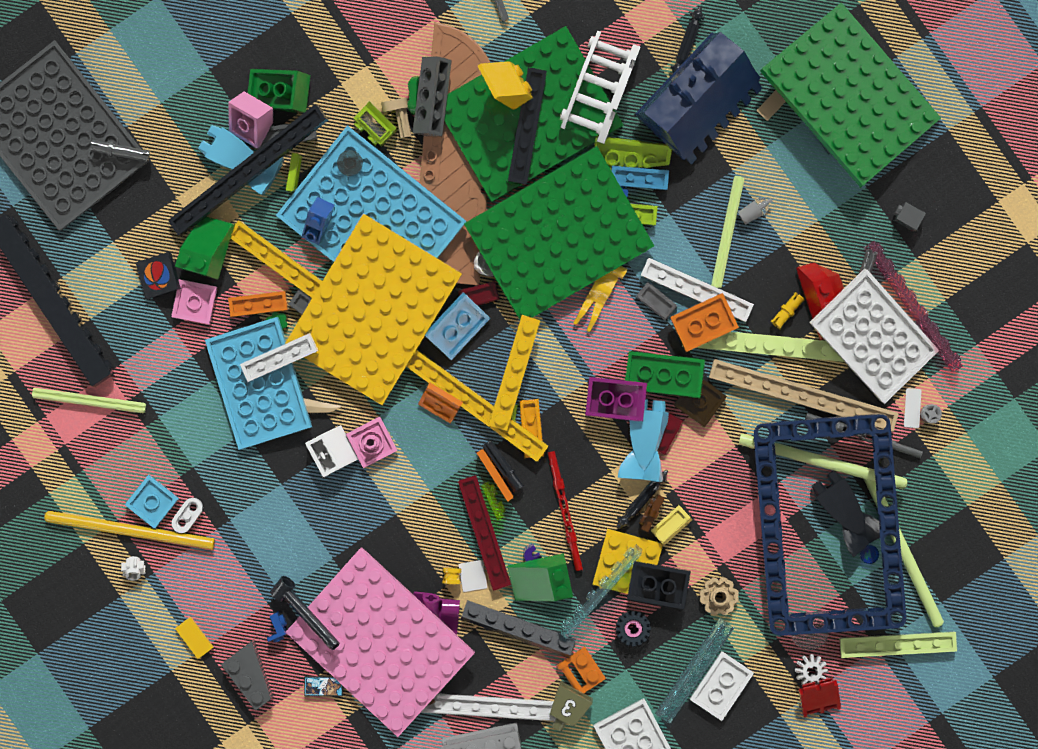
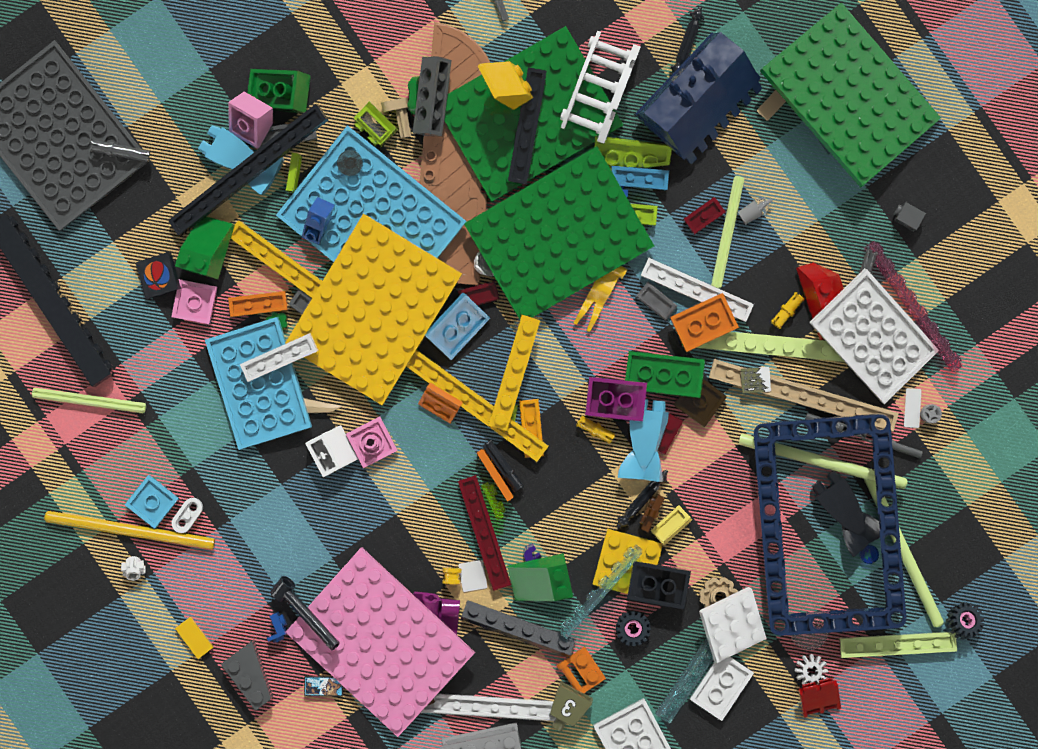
red piece [548,451,583,571] -> none
none -> yellow pin [576,415,615,444]
none -> dark red plate [683,197,725,235]
none -> white plate [699,587,766,663]
none -> sticker [741,367,771,394]
none -> black bush [946,602,984,640]

